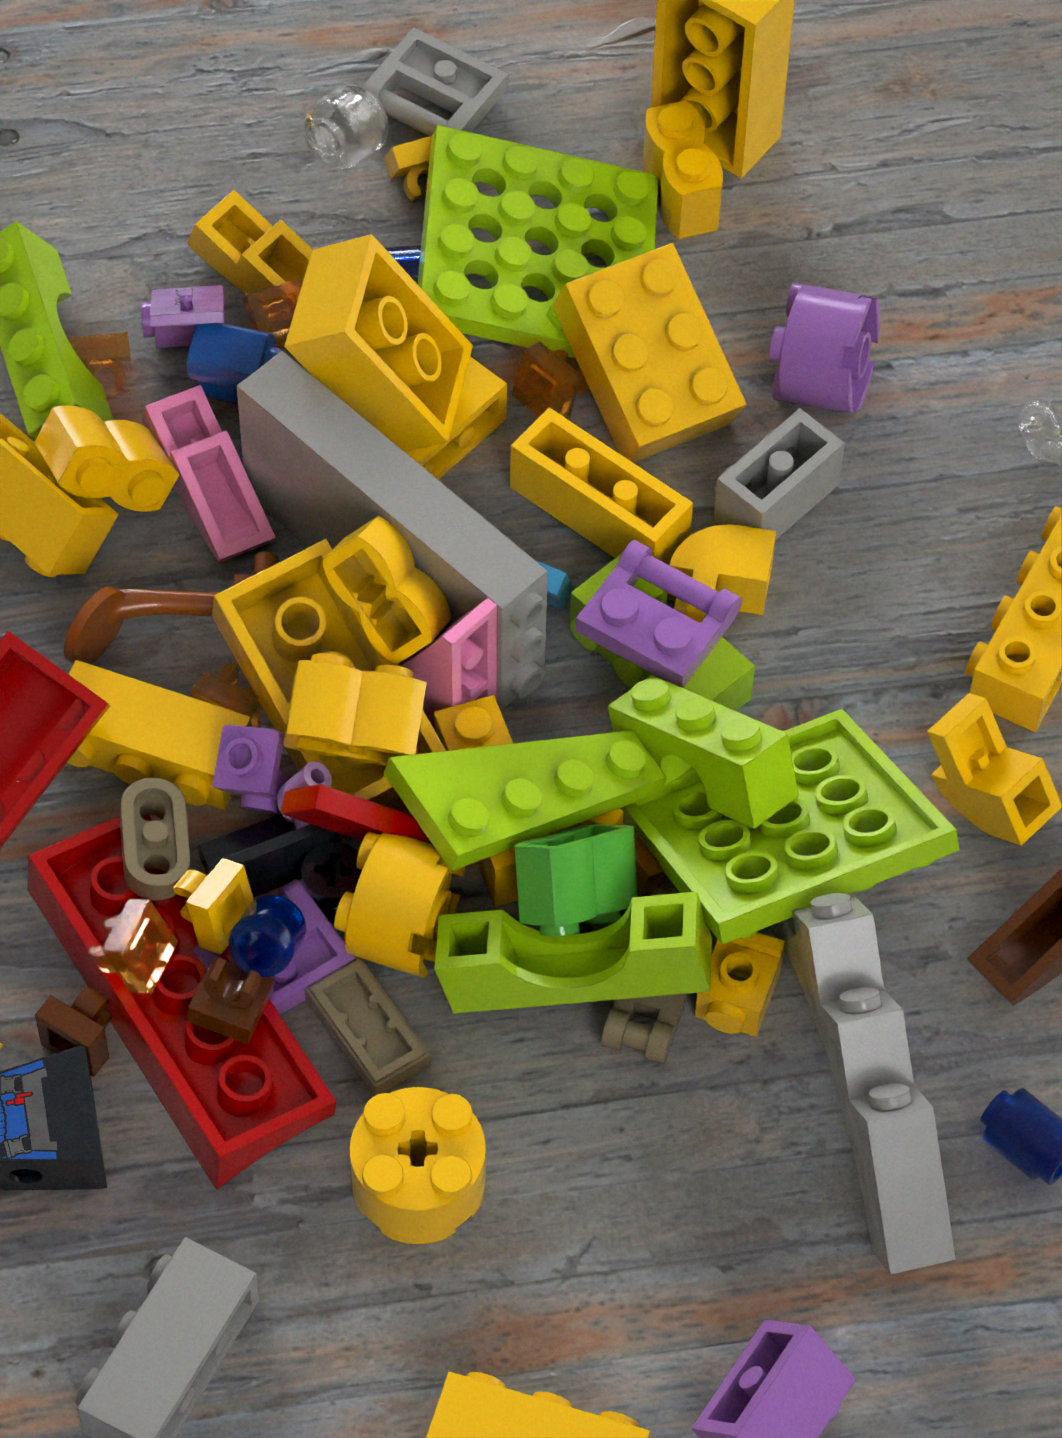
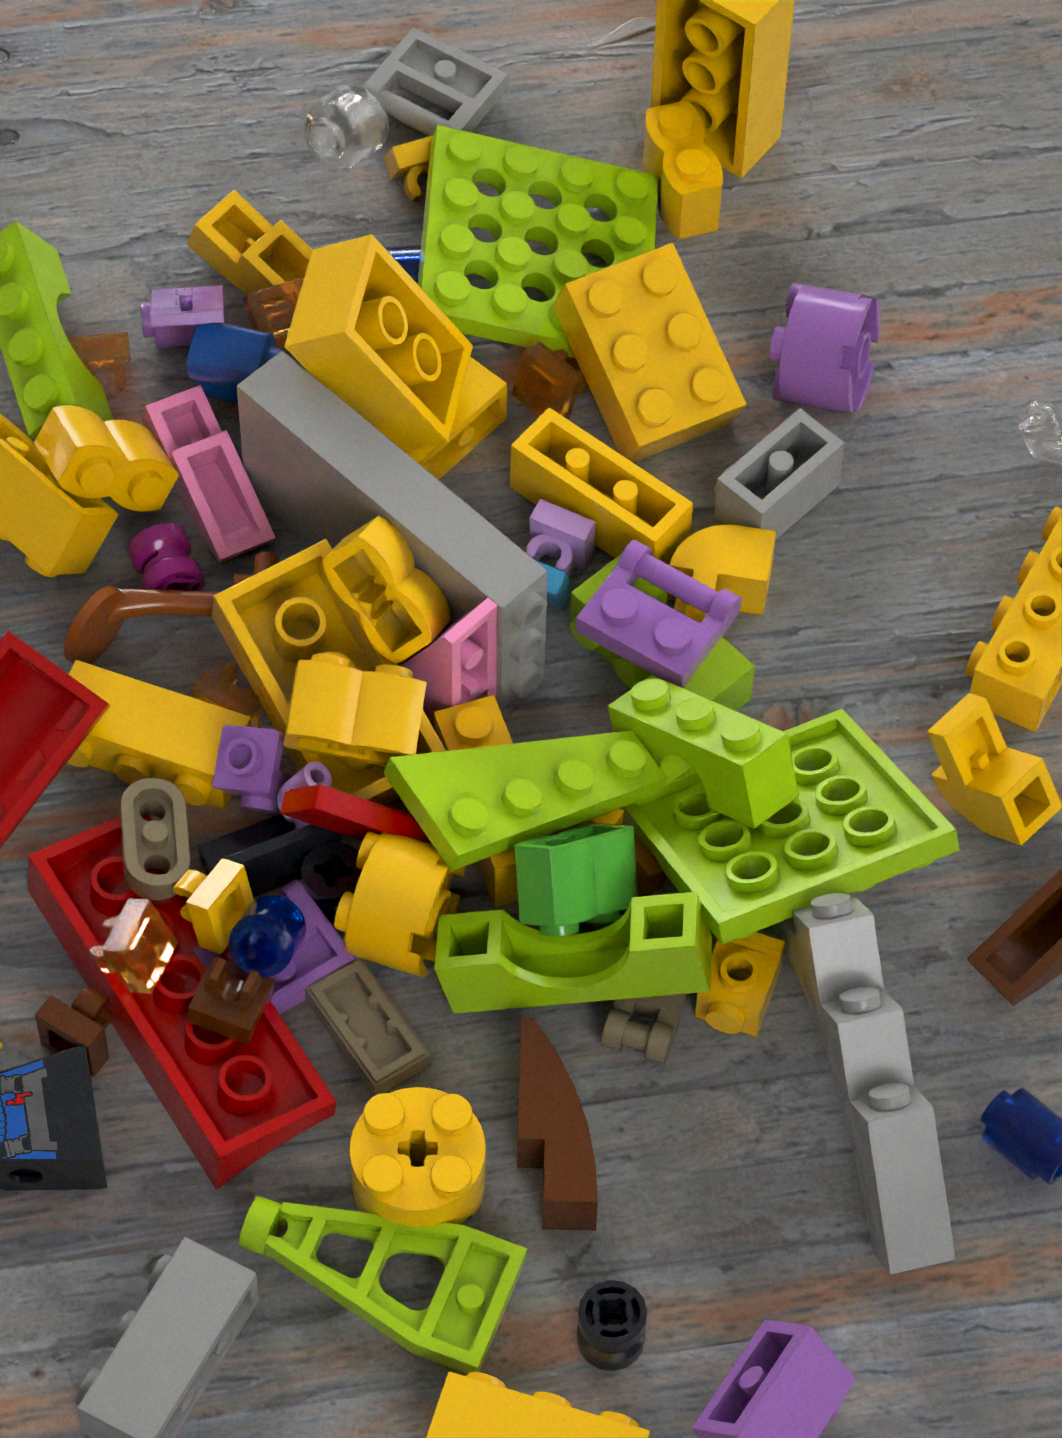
none -> magenta wheel [128,523,205,591]
none -> lime plate [239,1196,527,1374]
none -> reddish brown slope [517,1018,598,1231]
none -> lavender tile [526,499,596,577]
none -> black wheel [577,1280,647,1371]

